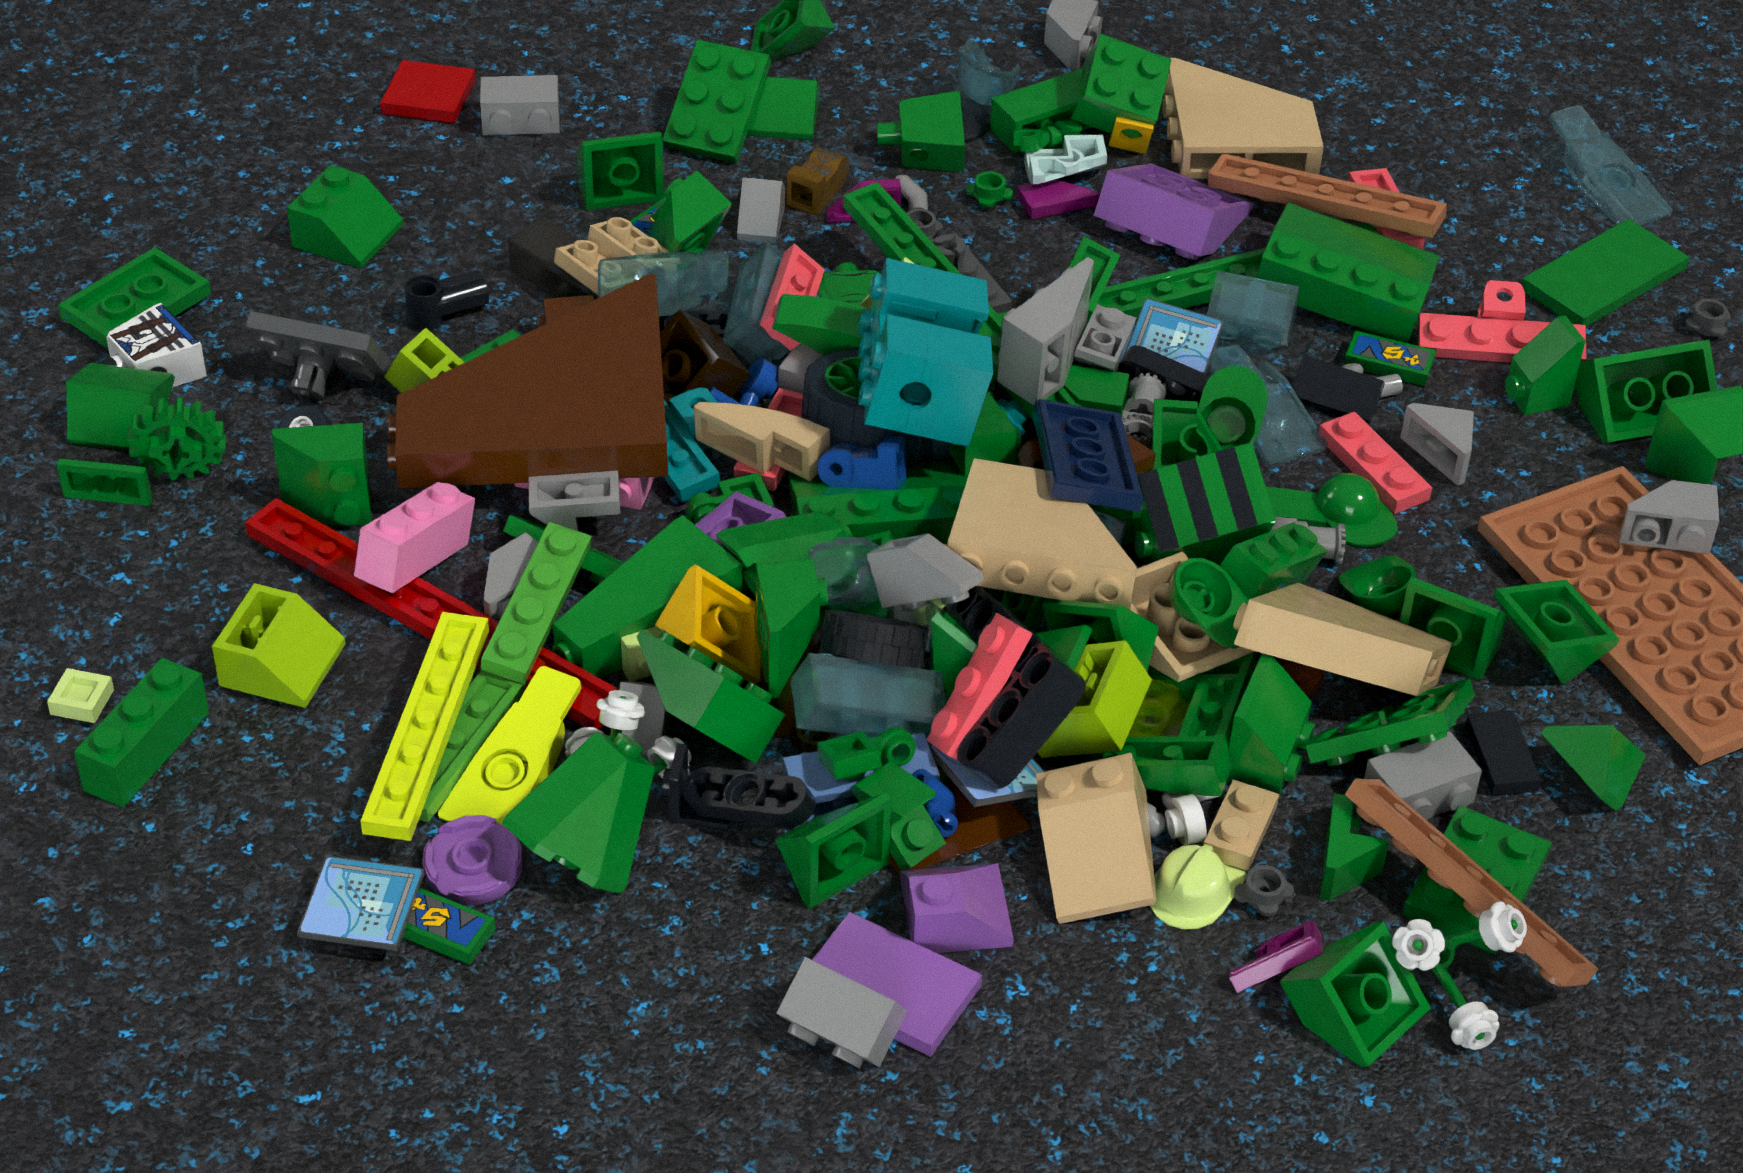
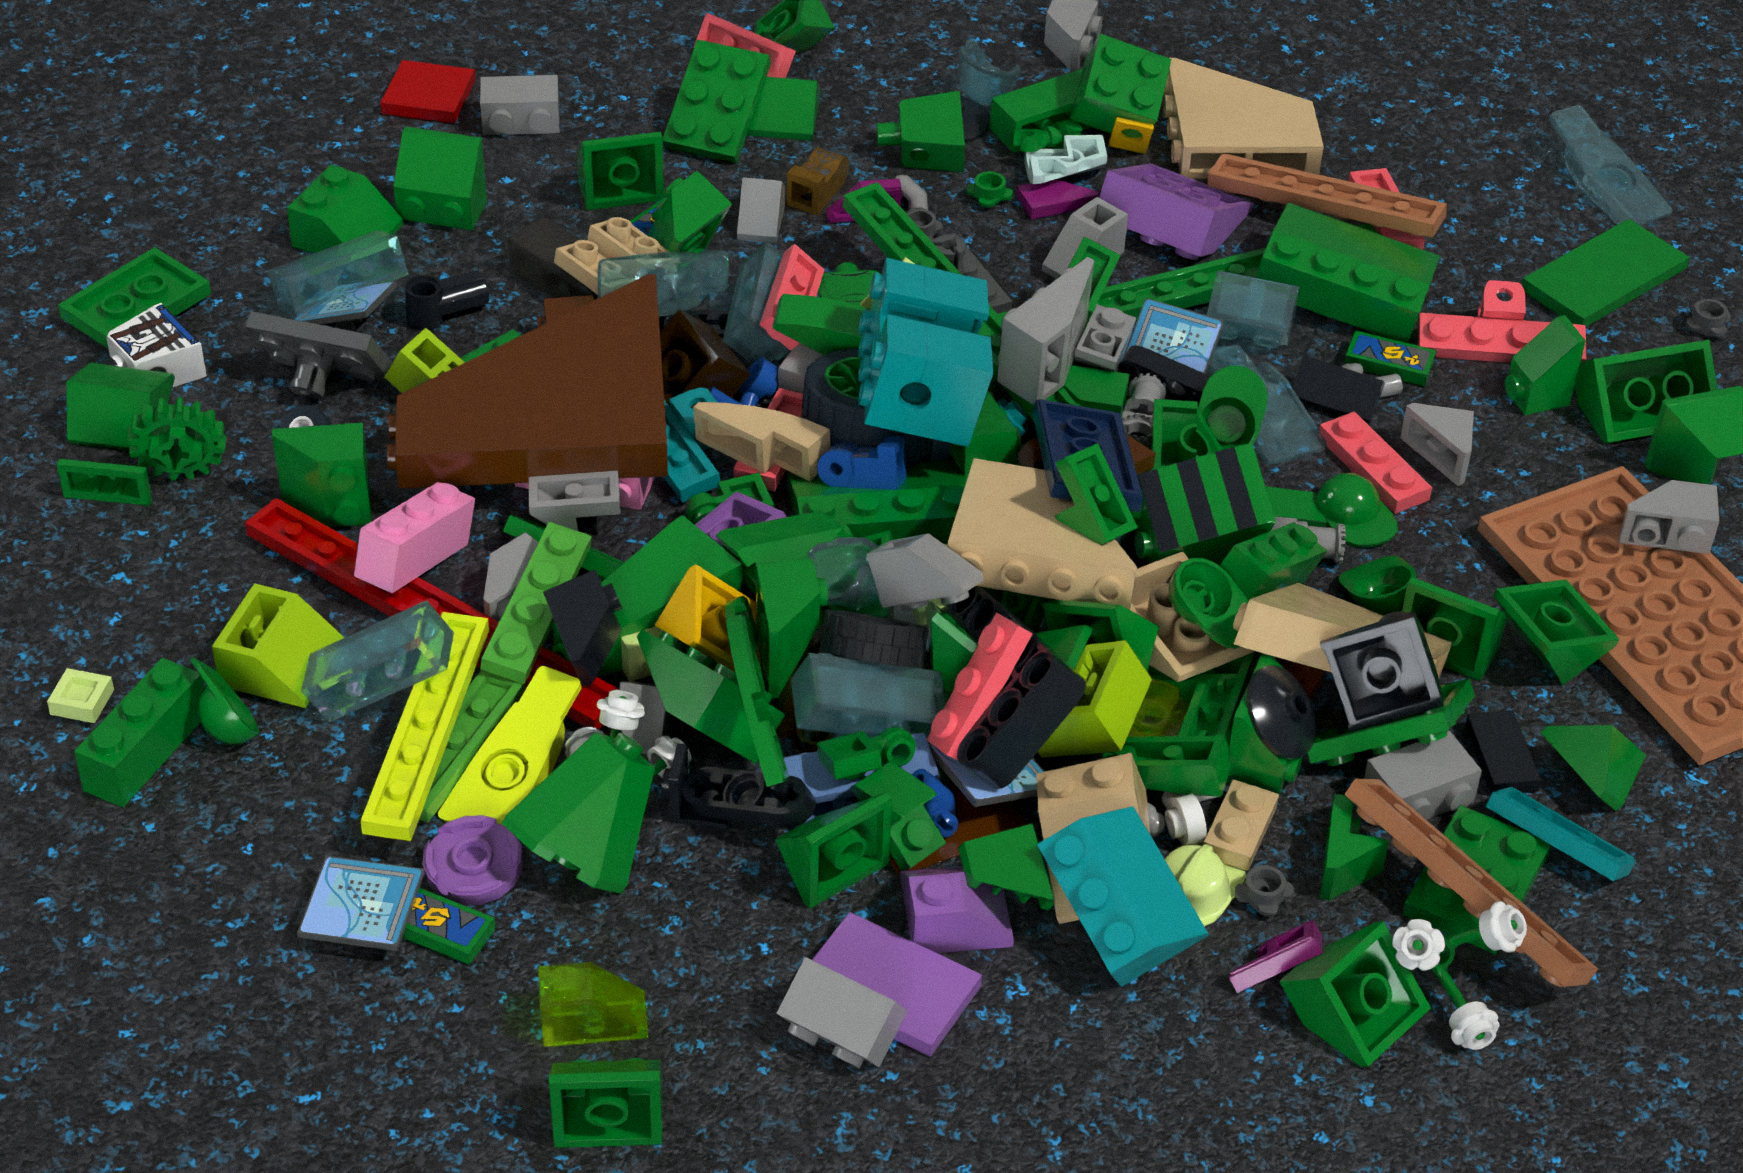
none -> green cap [188,657,260,744]
none -> clear light blue brick [267,230,409,316]
none -> piece [293,281,397,330]
none -> clear light blue brick [301,600,454,722]
none -> green slope [393,126,487,230]
none -> clear neon green slope [538,962,648,1047]
none -> black slope [543,570,623,688]
none -> green slope [549,1058,663,1148]
none -> coral plate [694,13,796,78]
none -> green tile [725,596,789,787]
none -> green slope [958,823,1054,911]
none -> teal slope [1037,806,1209,987]
none -> light grey slope [1042,197,1128,279]
none -> green slope [1054,443,1138,545]
none -> black dish [1247,665,1316,760]
none -> black slope [1320,611,1444,732]
none -> teal tile [1486,787,1636,881]

